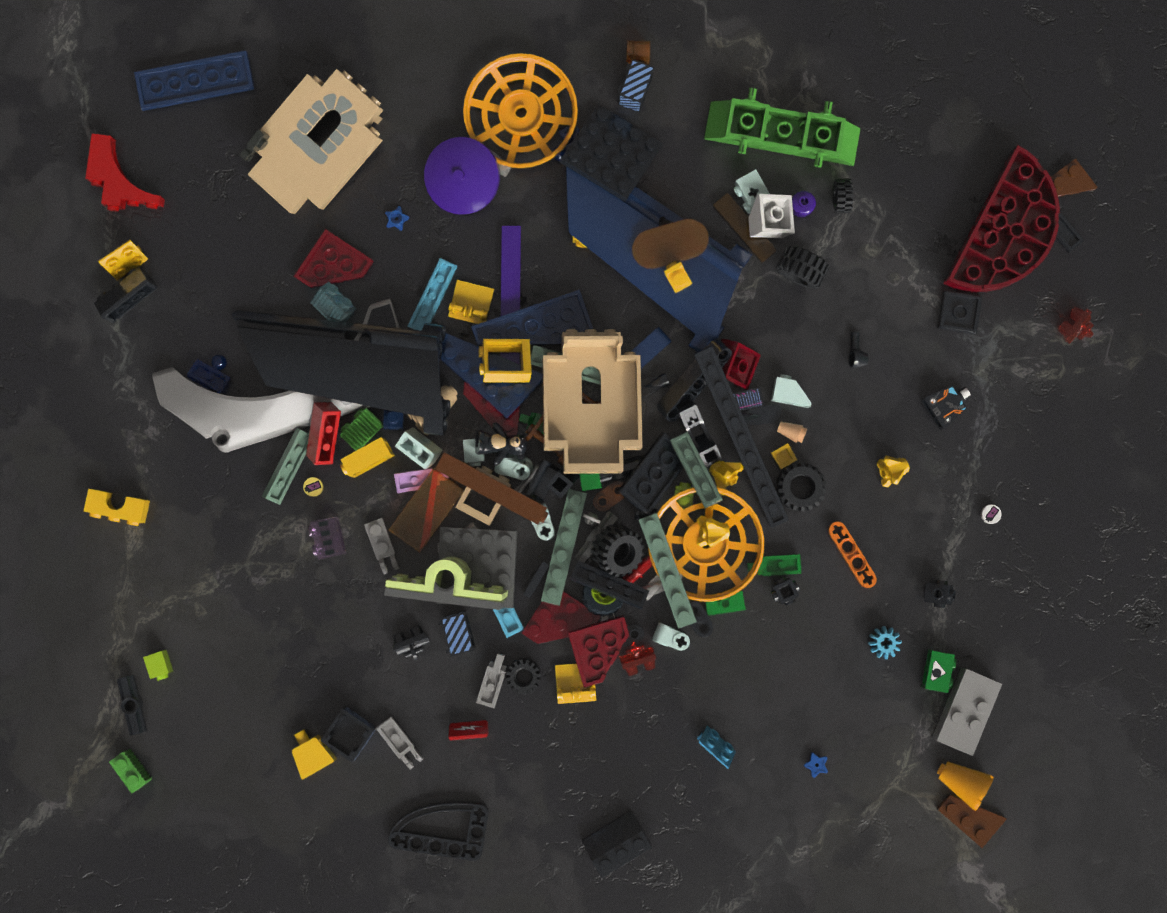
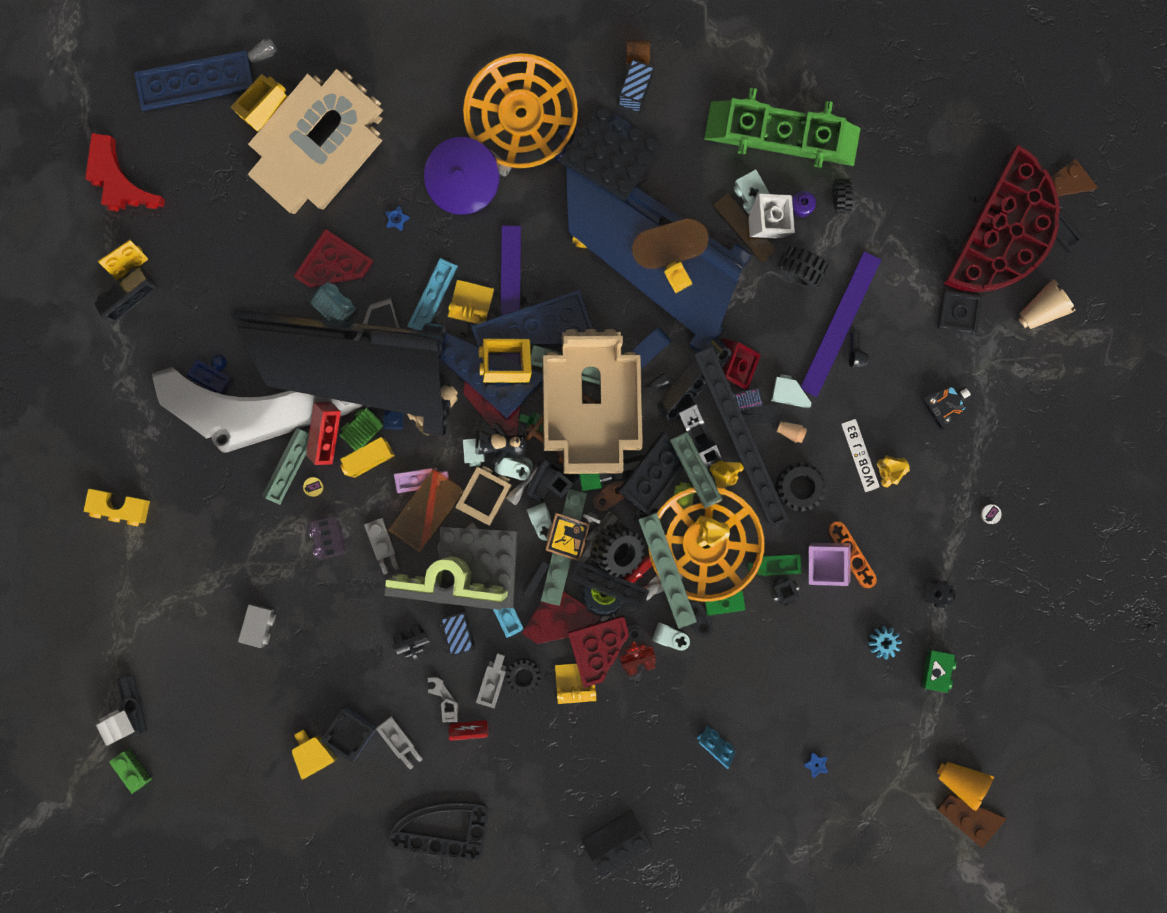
lime brick [143,650,173,681] -> none
pearl dark grey plate [239,129,270,162] -> none
light aqua brick [395,427,443,469] -> none
reddish brown brick [435,452,549,525] -> none
yellow plate [771,443,797,470] -> none
light grey brick [932,667,1002,756] -> none
clear red hips [1058,307,1094,344] -> none
none -> white brick [96,710,135,746]
none -> yellow window [231,74,288,132]
none -> light grey brick [238,604,276,648]
none -> clear cone [247,38,277,63]
none -> light grey piece [428,677,458,722]
none -> piece [545,513,590,561]
none -> dark purple tile [800,252,881,397]
none -> lavender piece [809,542,851,586]
none -> white sticker [842,419,879,492]
none -> tan cone [1019,279,1075,329]

